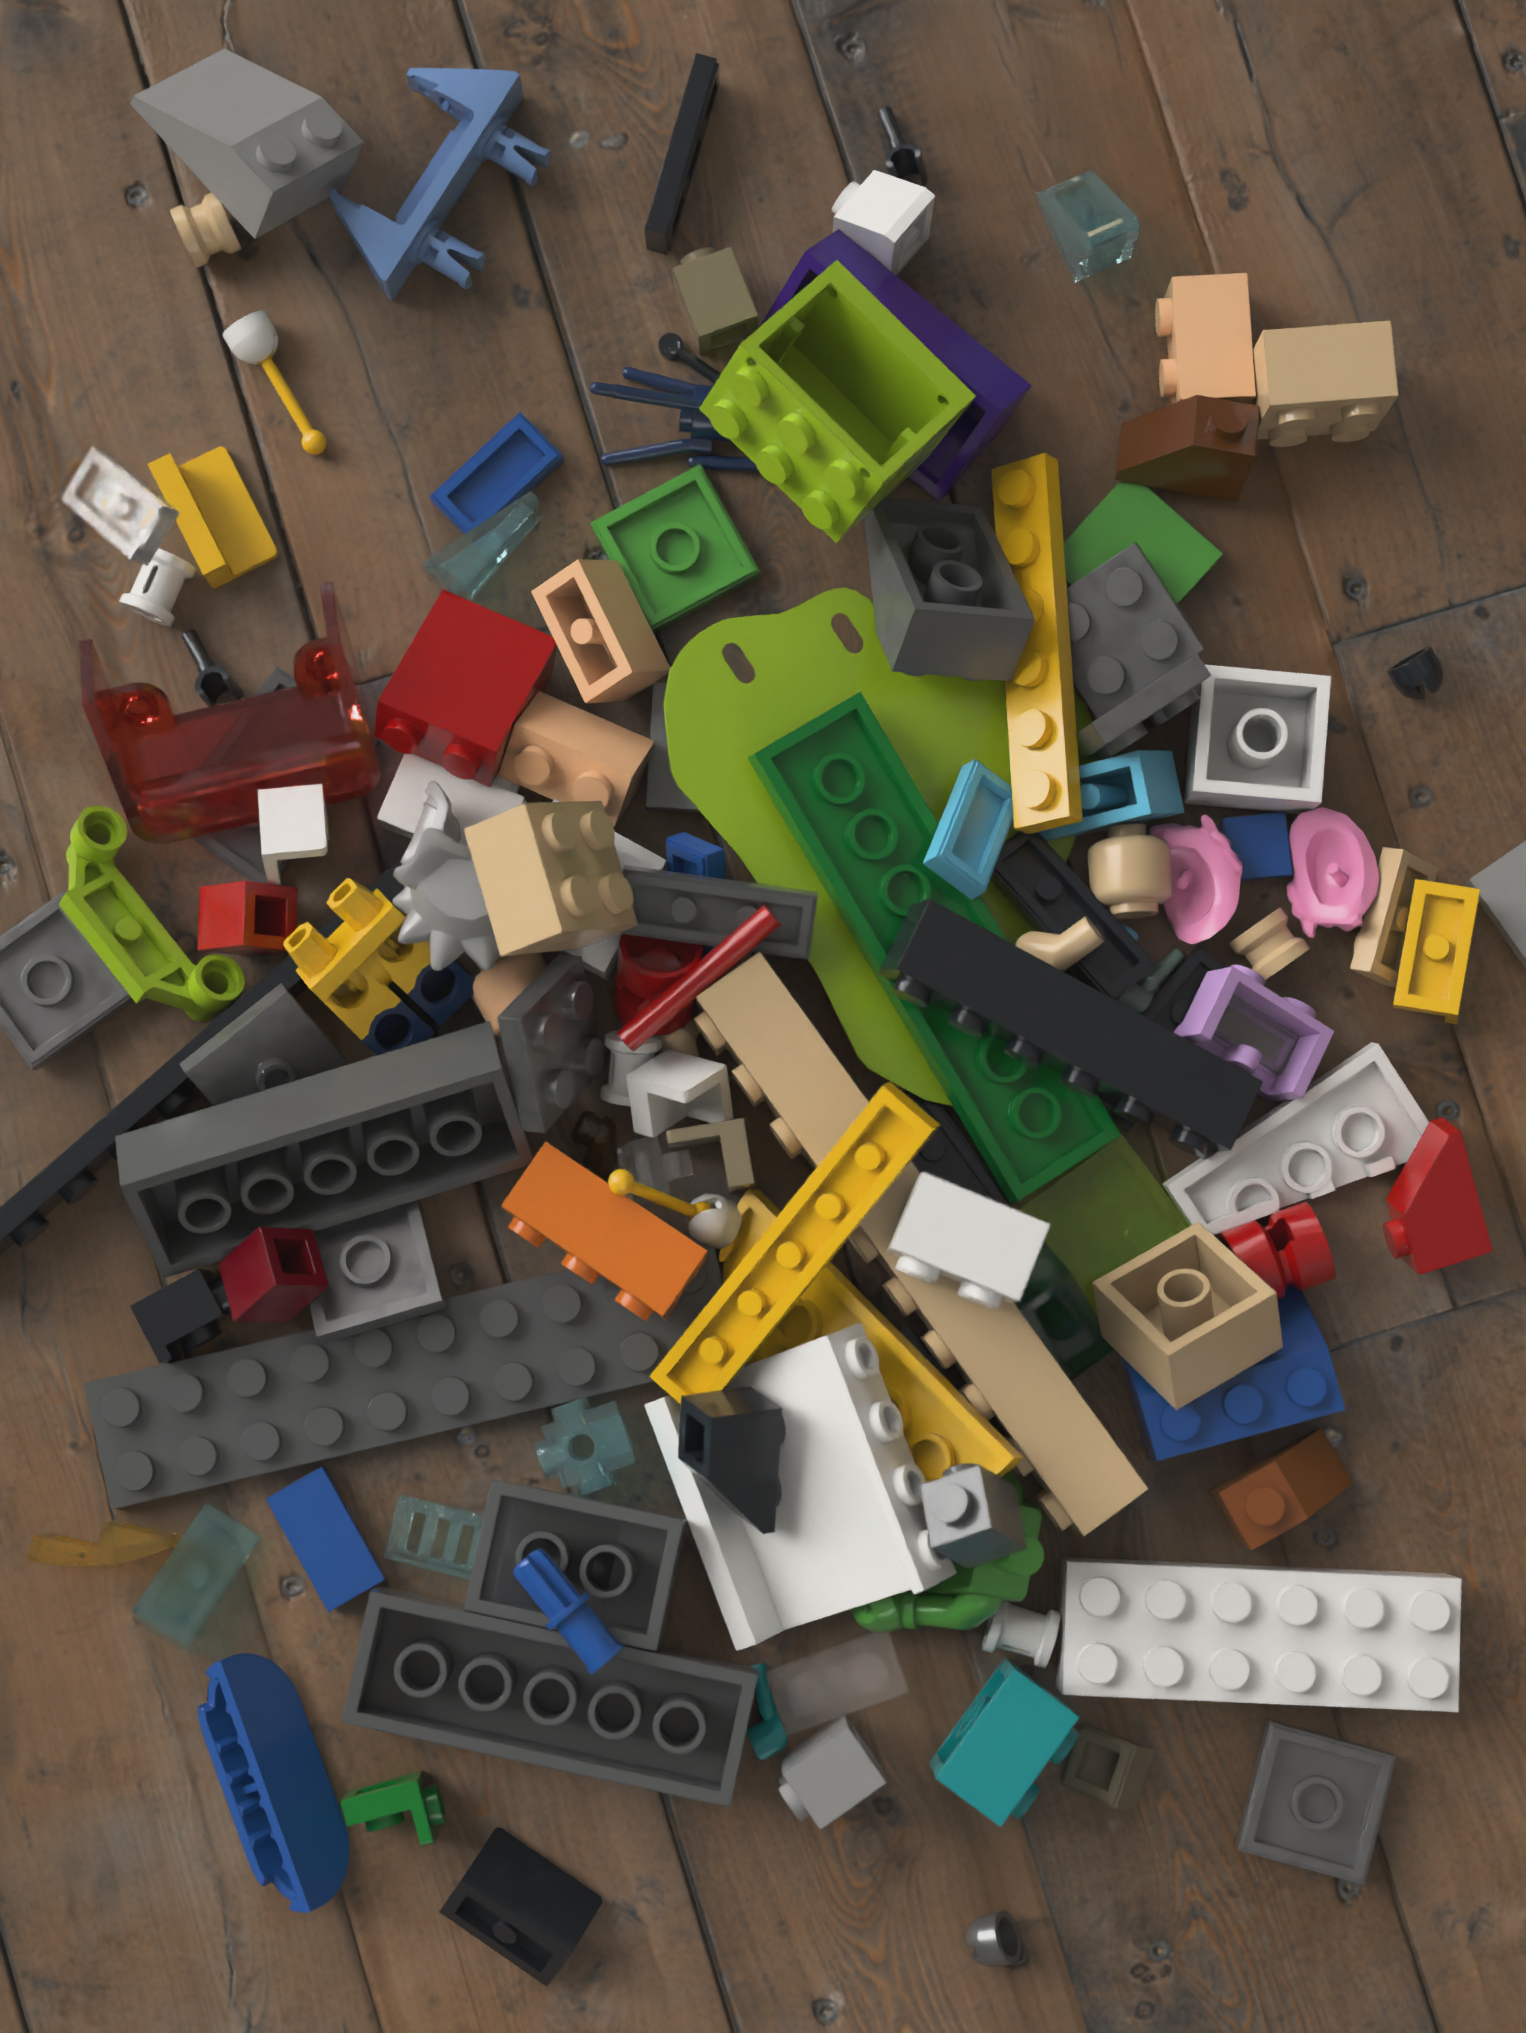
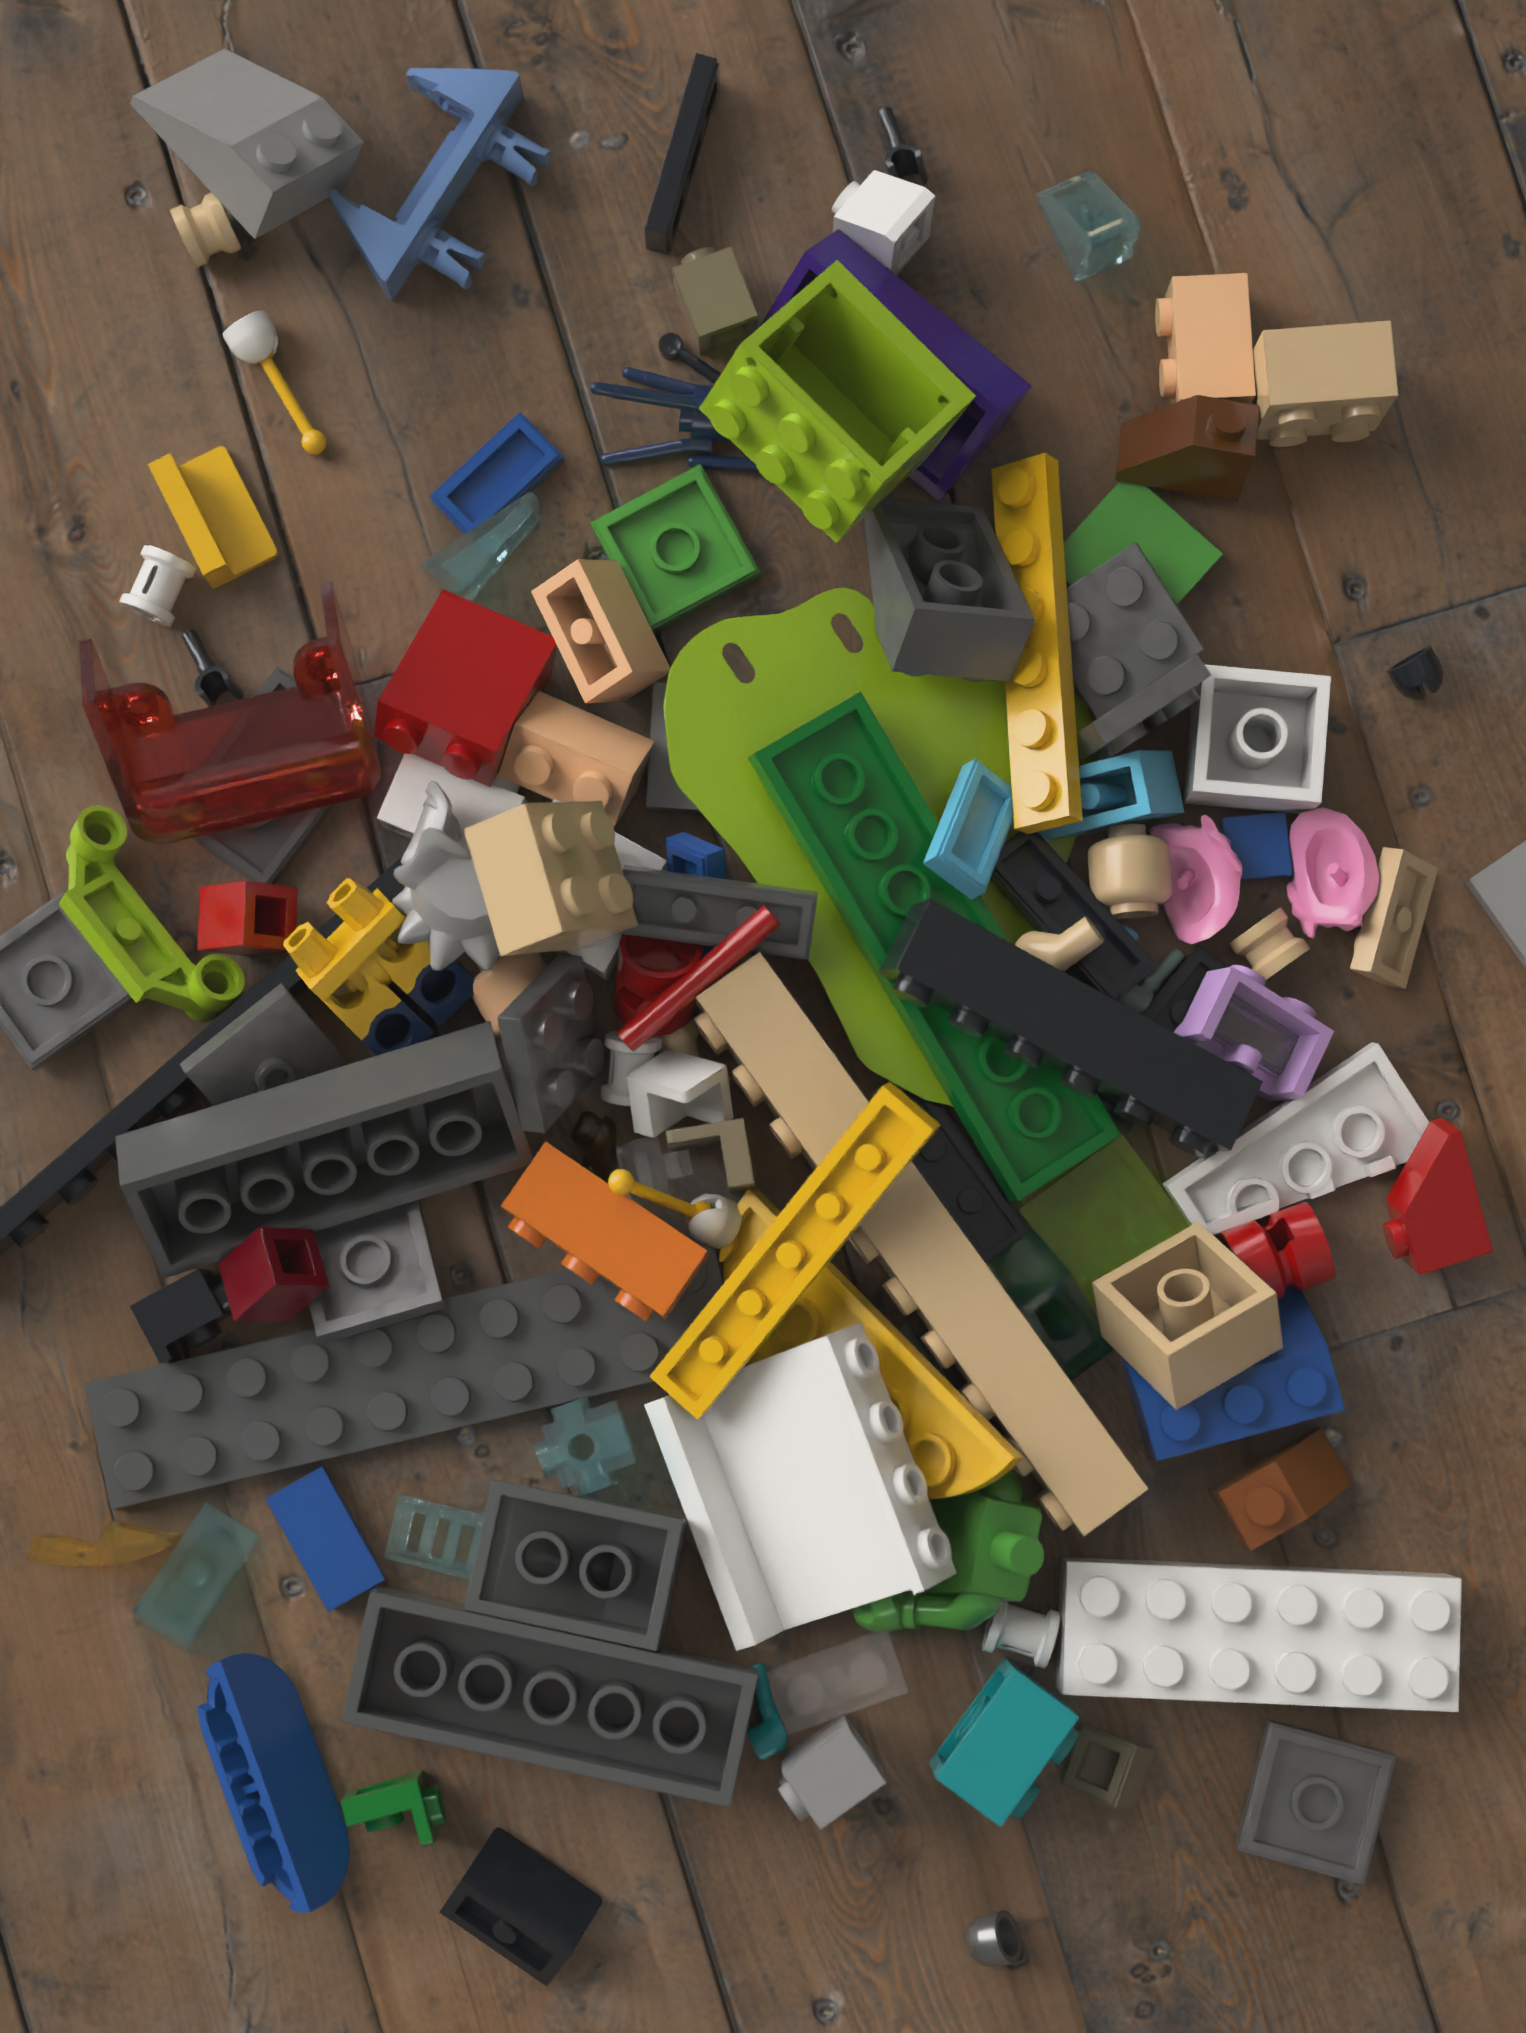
clear plate [61,446,180,566] -> none
white panel [258,784,330,885] -> none
blue axle [513,1548,624,1675] -> none
black slope [678,1387,786,1534] -> none
white brick [887,1172,1050,1310] -> none
dark grey brick [920,1463,1027,1568] -> none
yellow panel [1393,879,1480,1024] -> none

